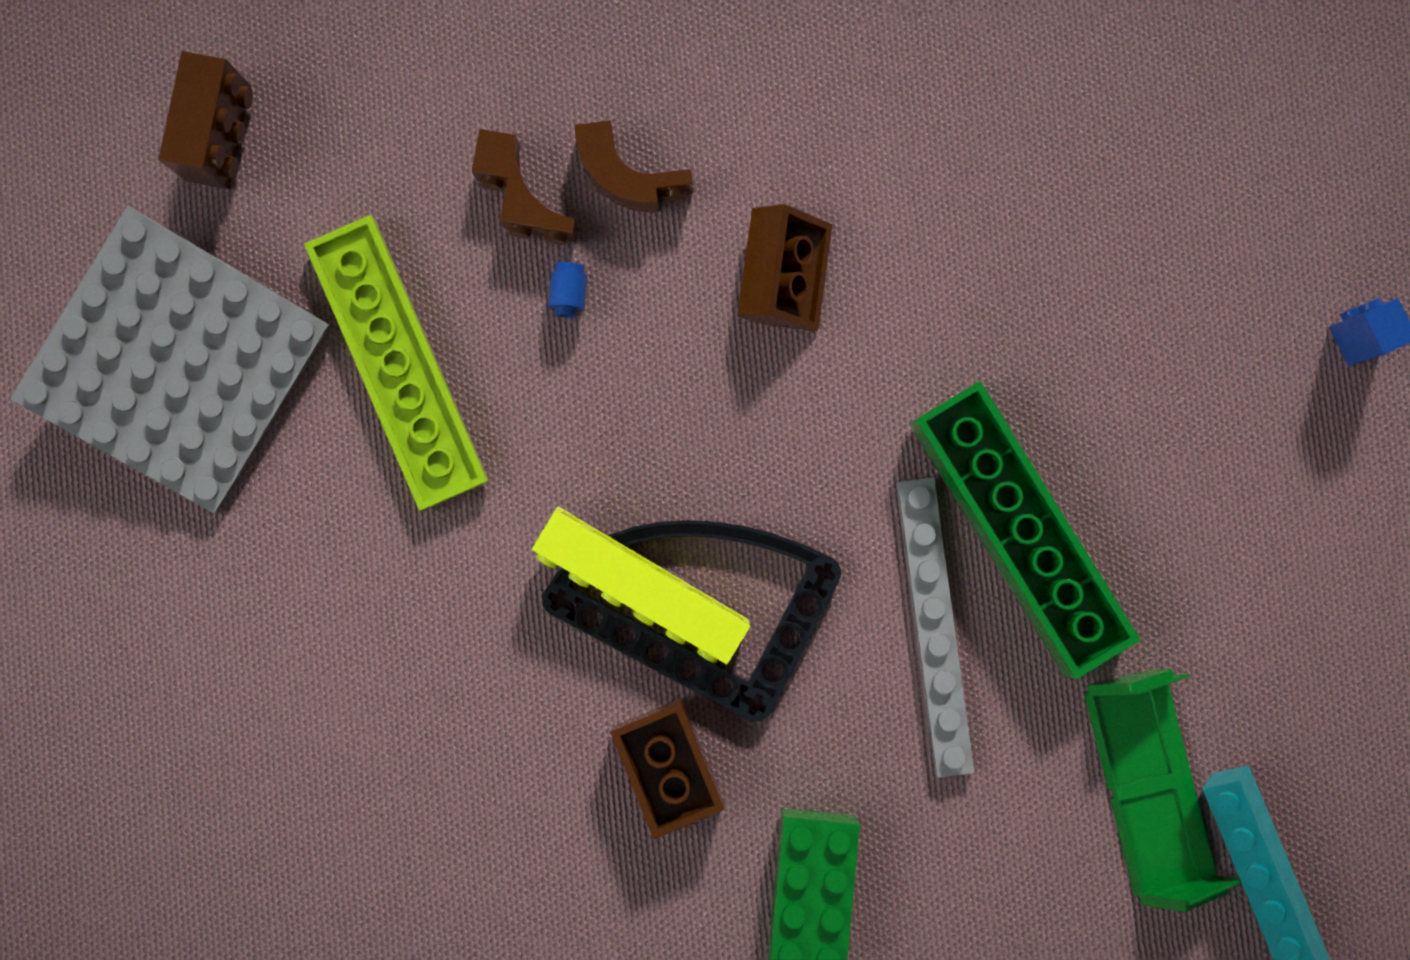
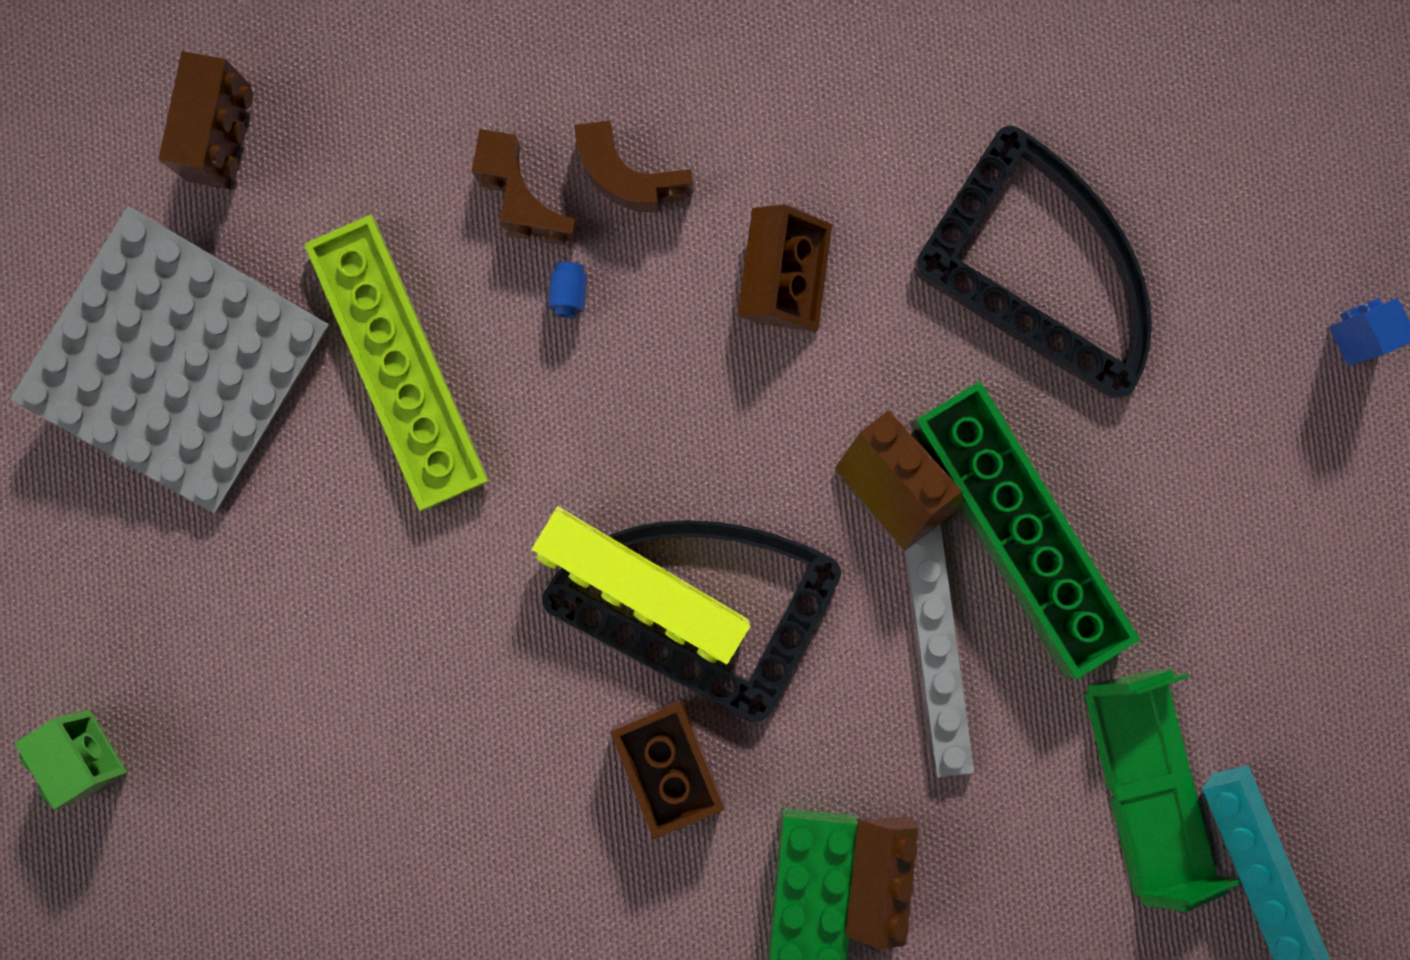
none -> bright green brick [14,710,127,810]
none -> reddish brown slope [835,410,963,551]
none -> reddish brown slope [846,817,918,950]
none -> black beam [914,126,1152,399]

